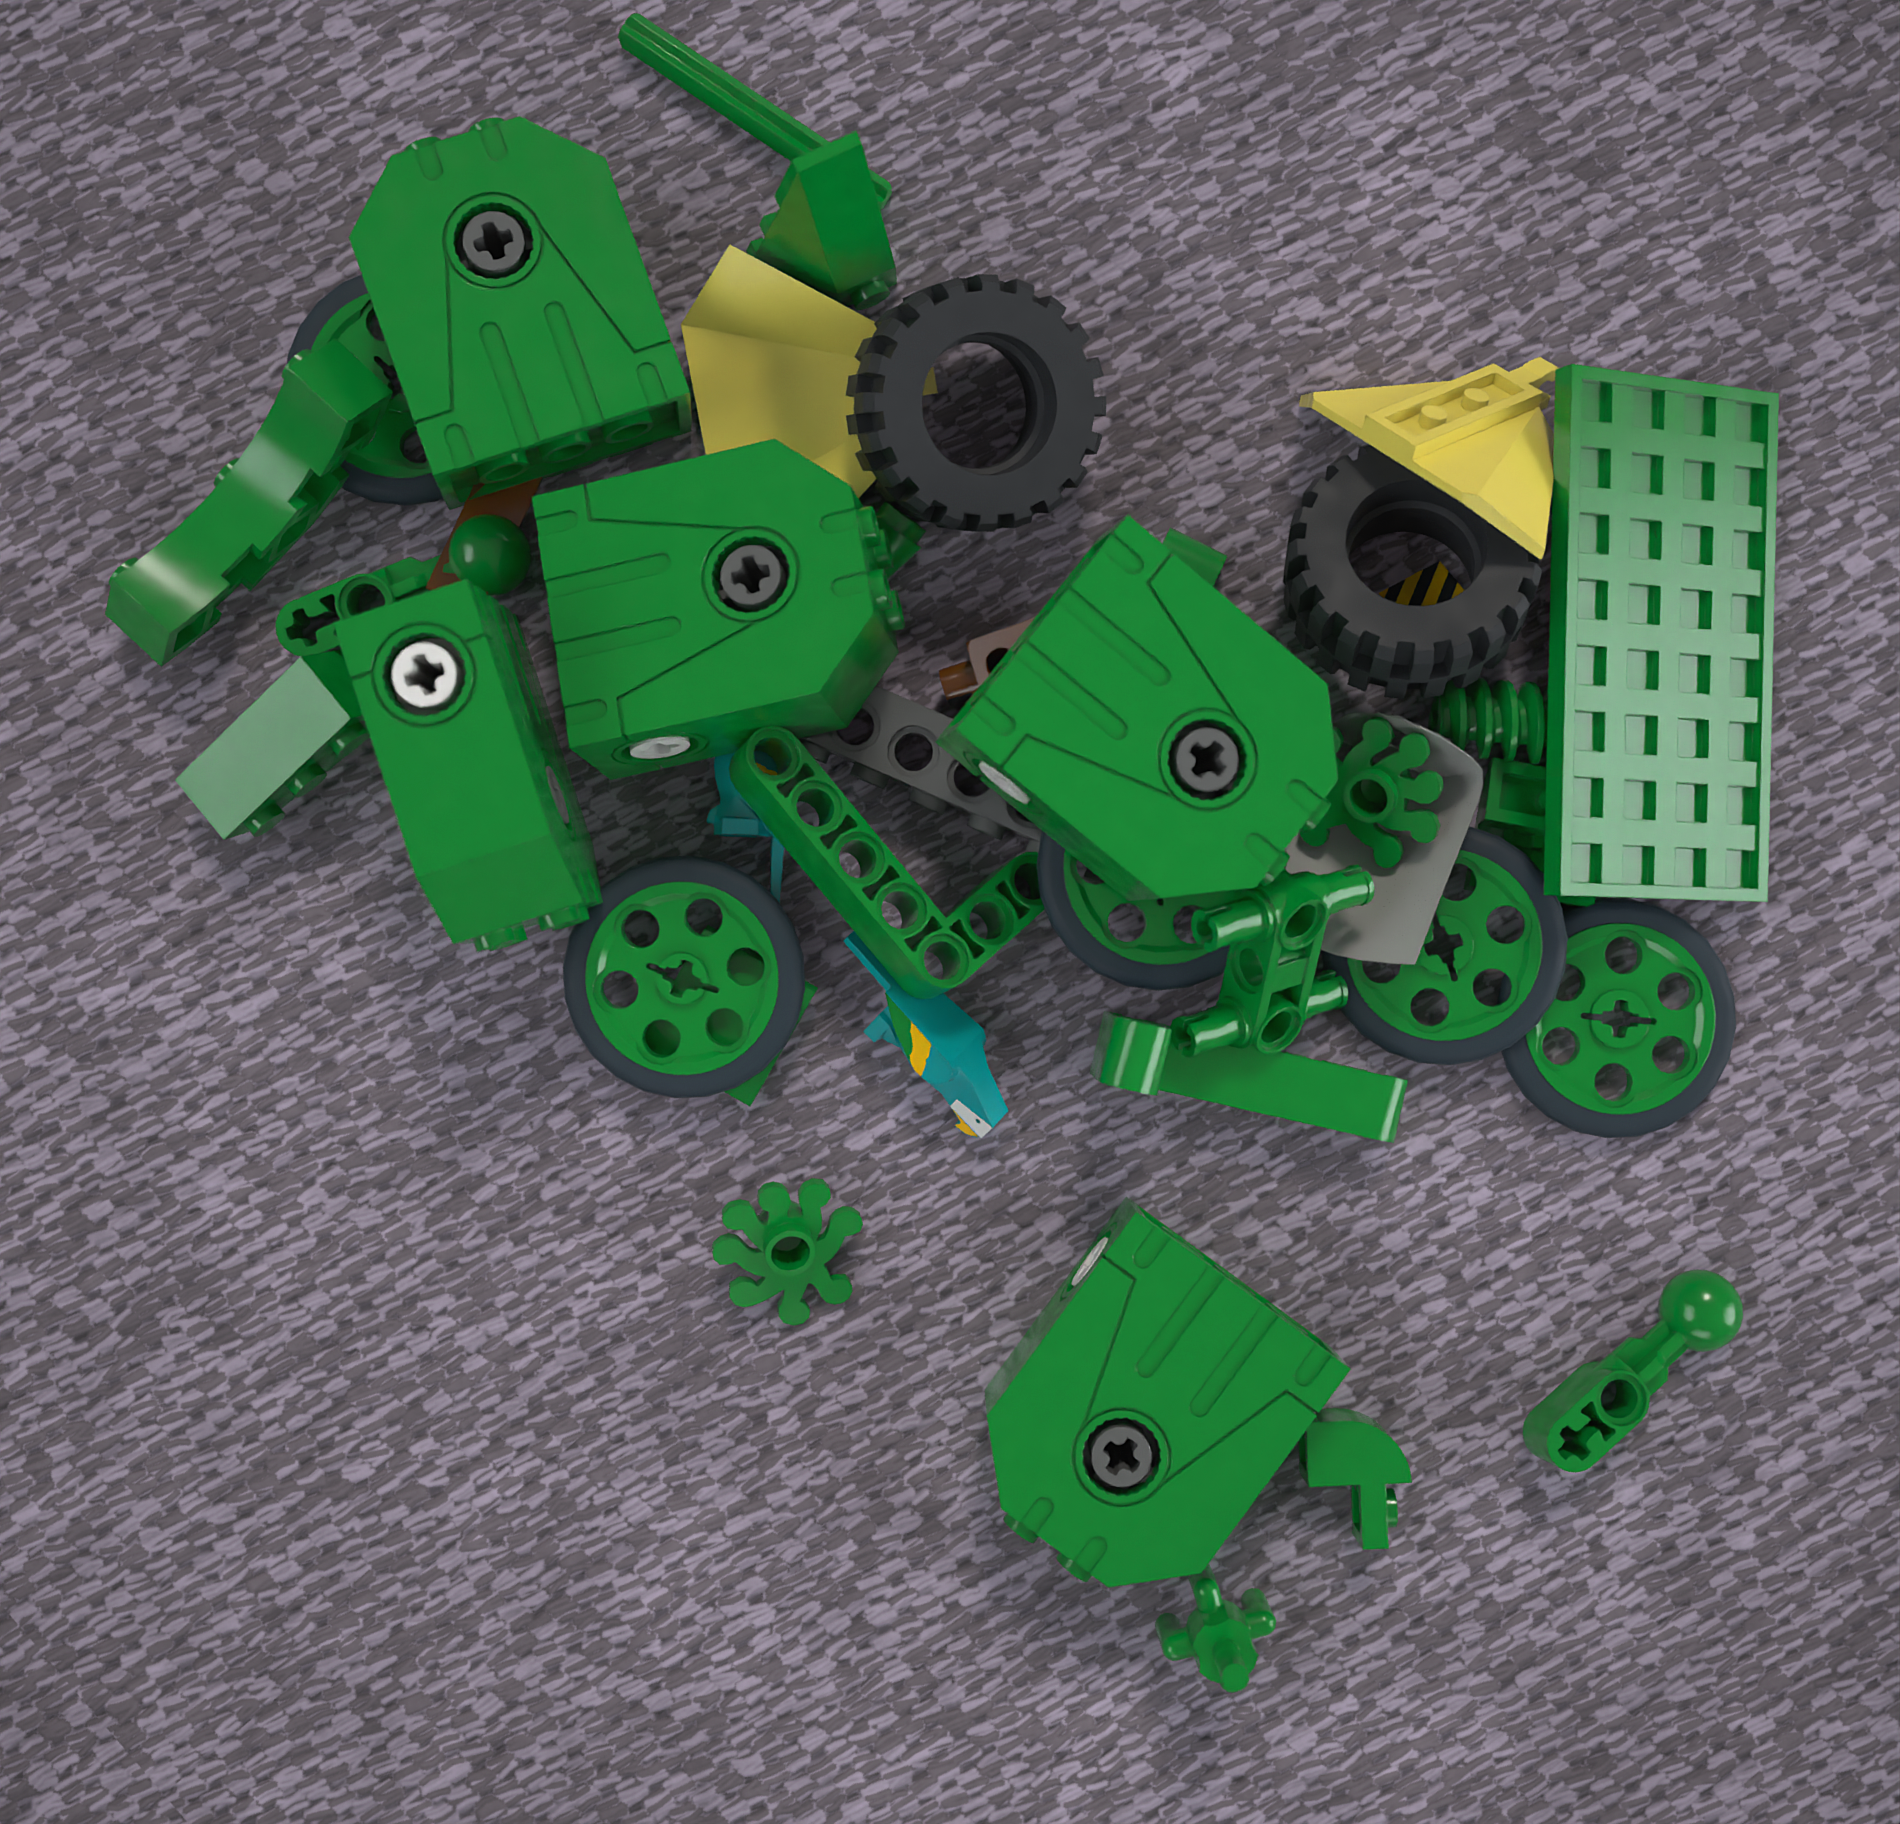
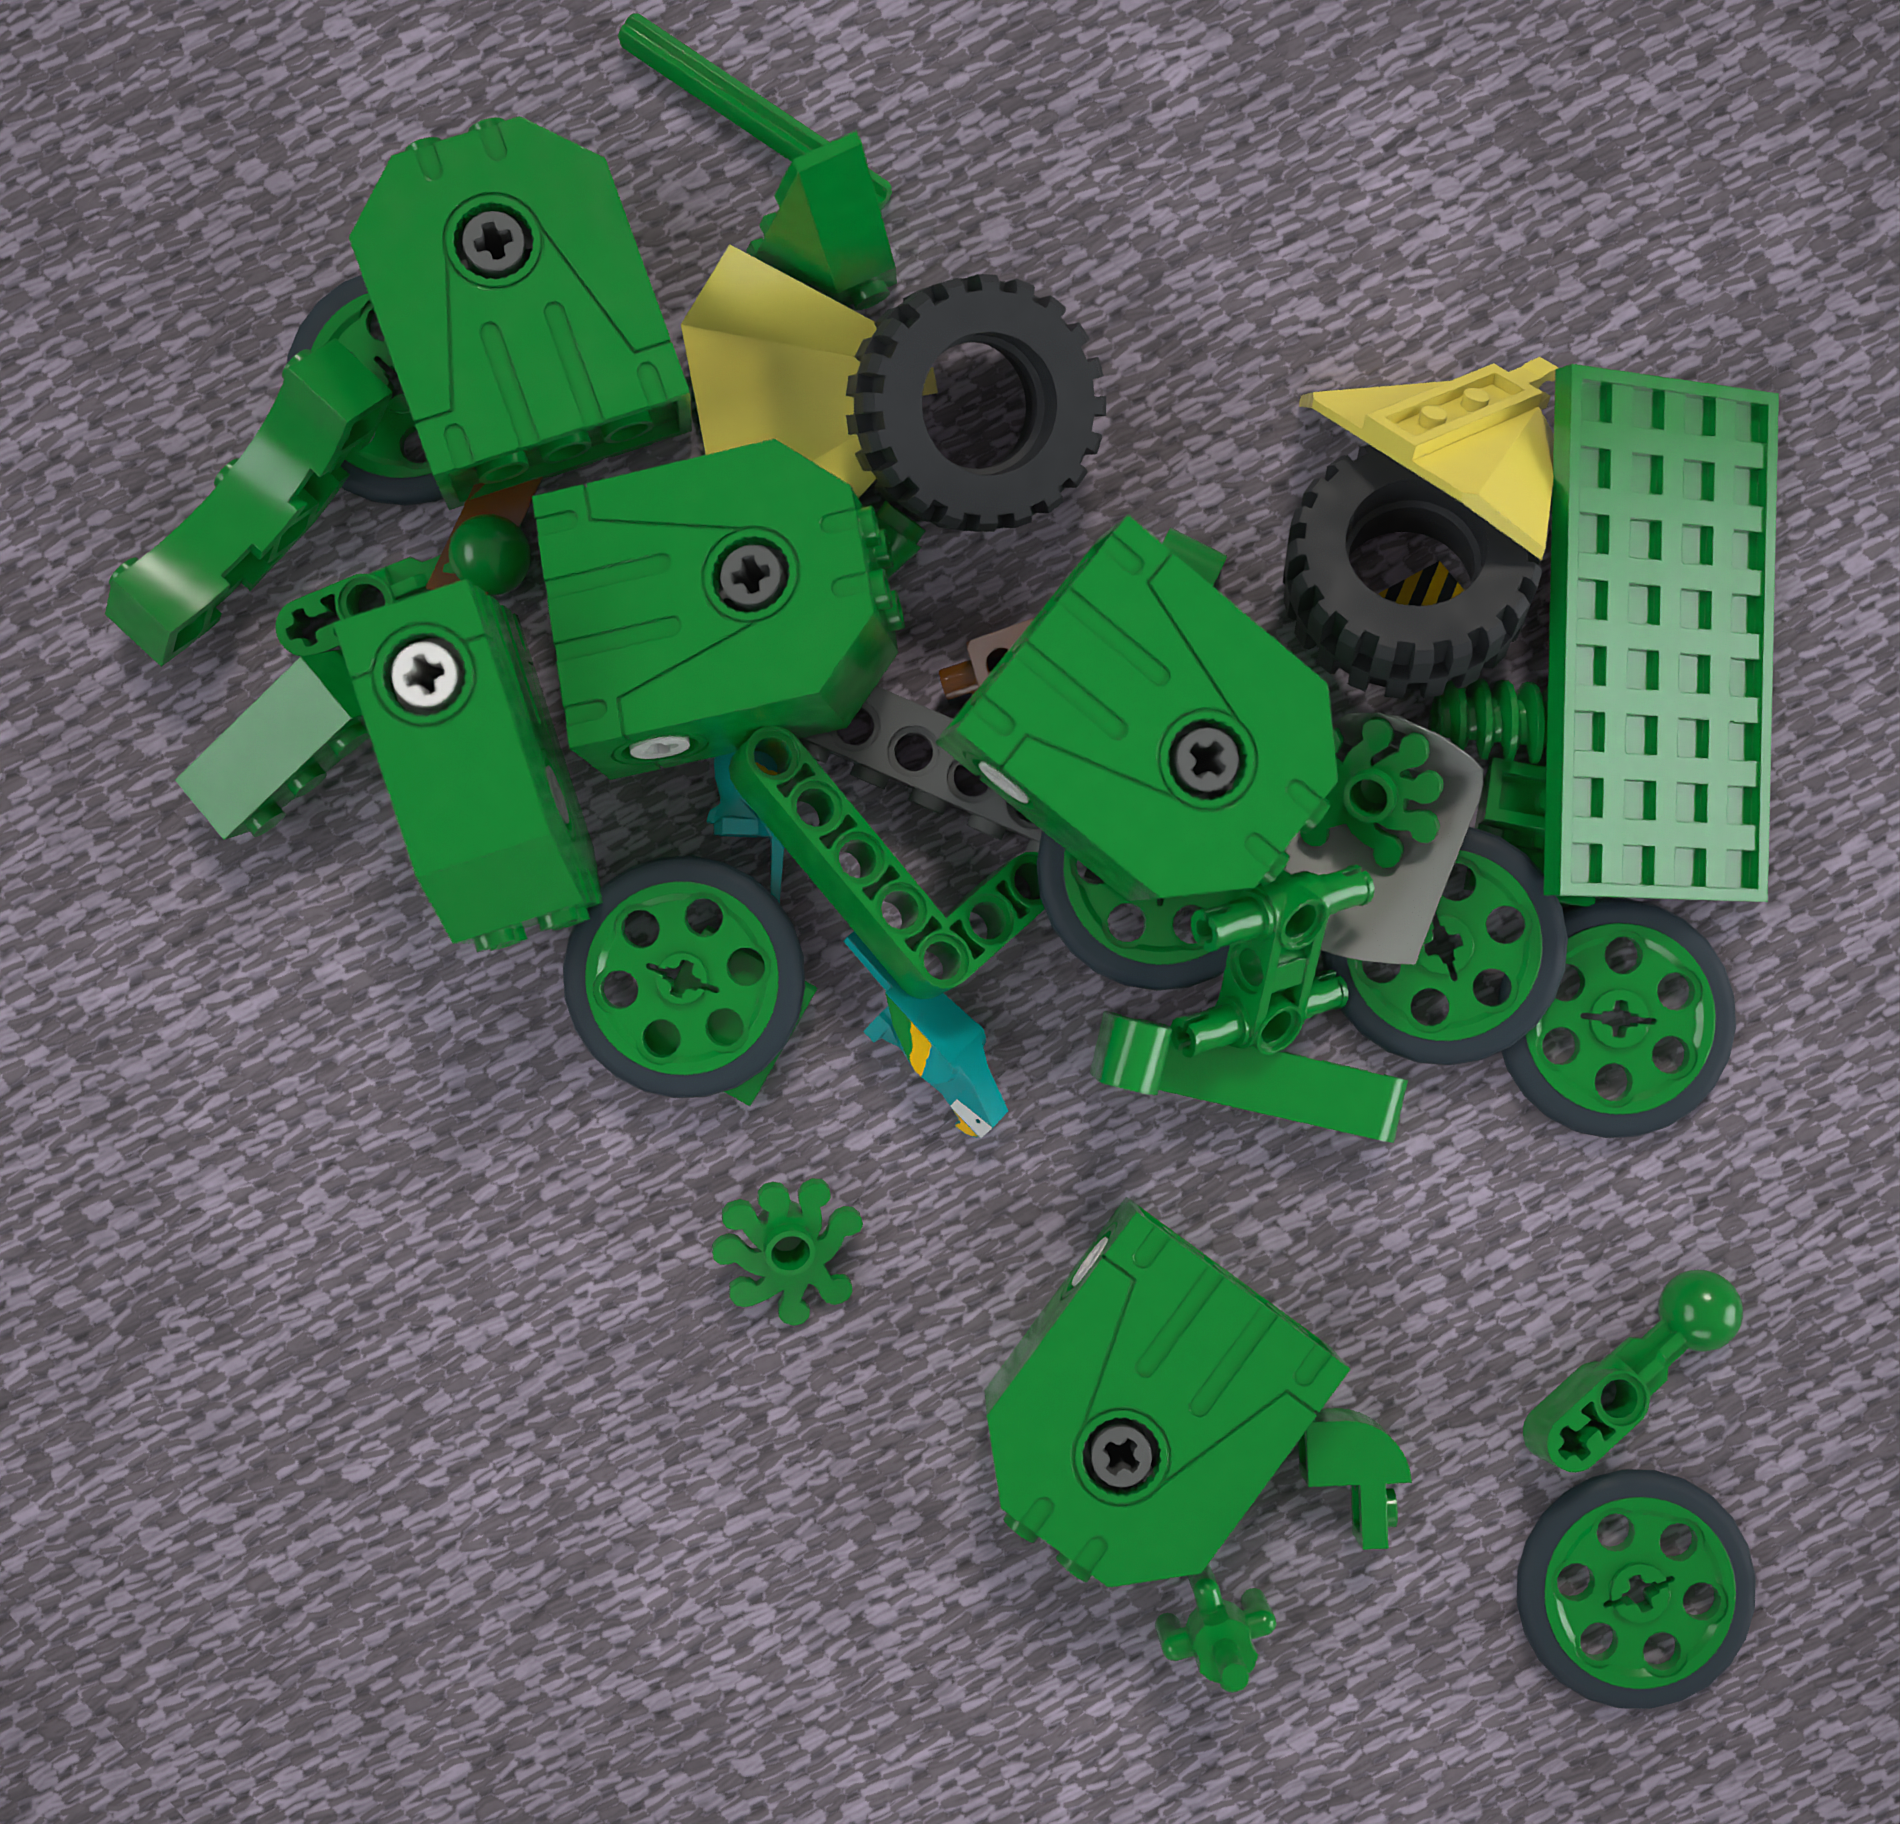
none -> wedge [1517,1469,1756,1709]

